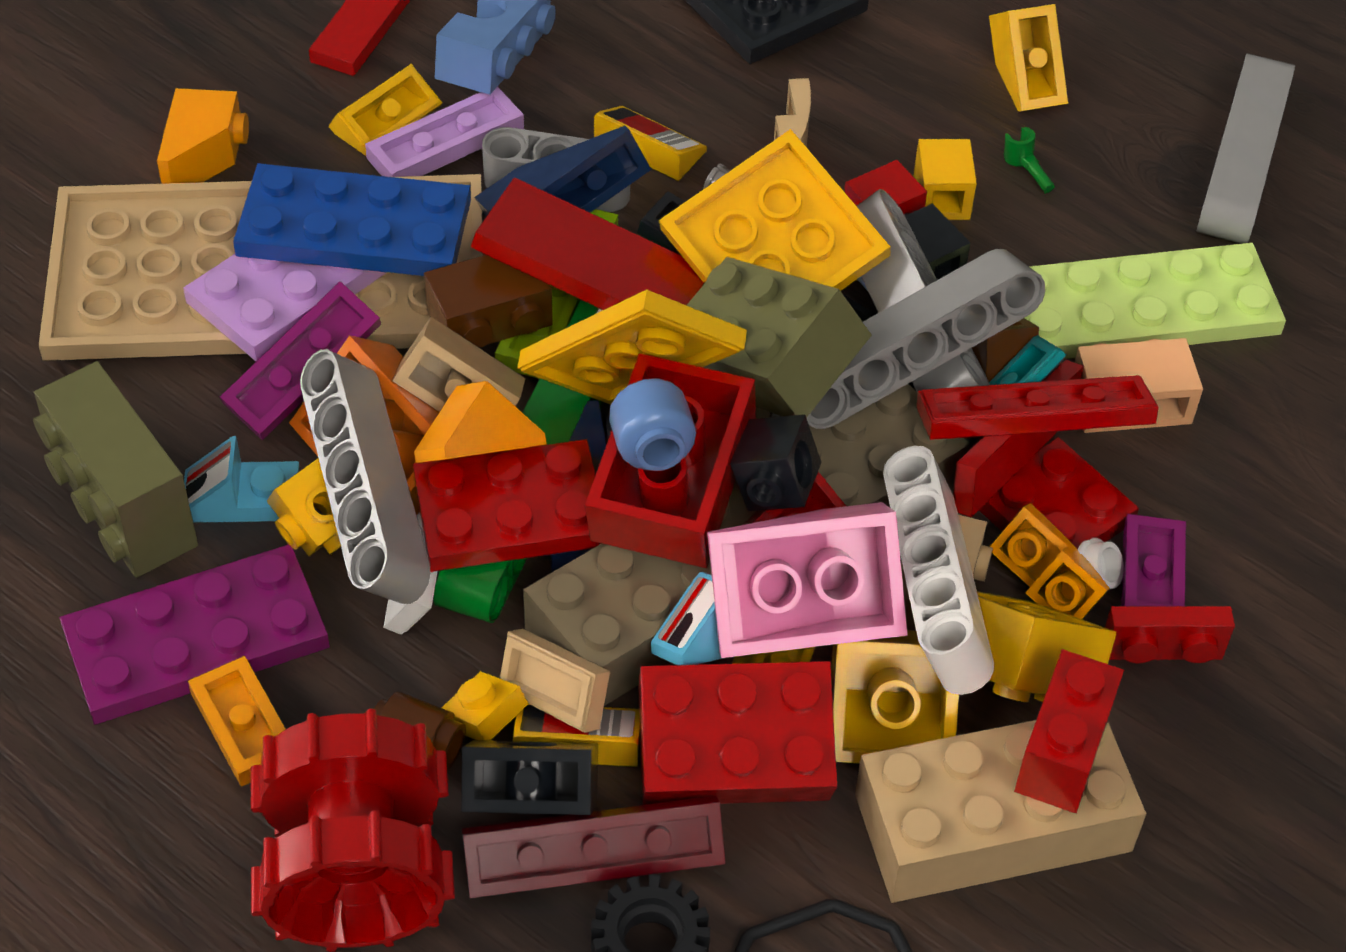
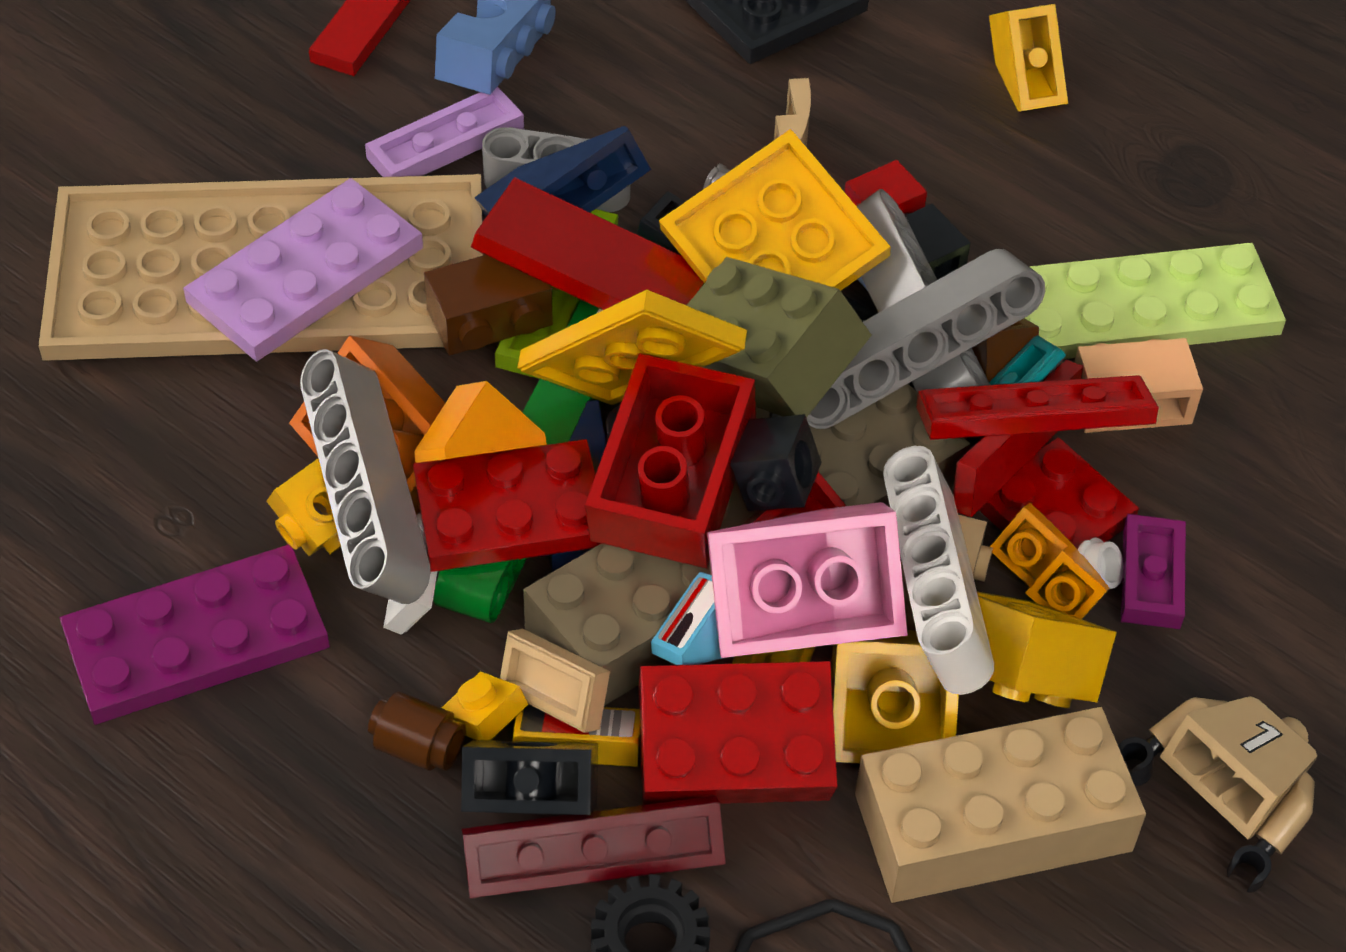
olive brick [33,361,198,578] -> none
light orange slope [157,88,249,184] -> none
medium azure slope [184,436,300,523] -> none
light orange plate [188,656,286,787] -> none
magenta plate [220,281,381,440] -> none
blue plate [233,163,471,276] -> none
red piece [251,709,455,952] -> none
yellow slope [328,64,443,156] -> none
tan brick [392,317,525,412] -> none
yellow slope [594,106,707,181] -> none
medium blue head [609,379,696,471] -> none
yellow brick [913,139,977,220] -> none
green hand [1004,127,1055,193] -> none
red brick [1014,649,1124,814] -> none
red plate [1105,606,1235,663] -> none
light grey beam [1196,53,1296,244] -> none
none -> tan torso [1118,696,1317,893]

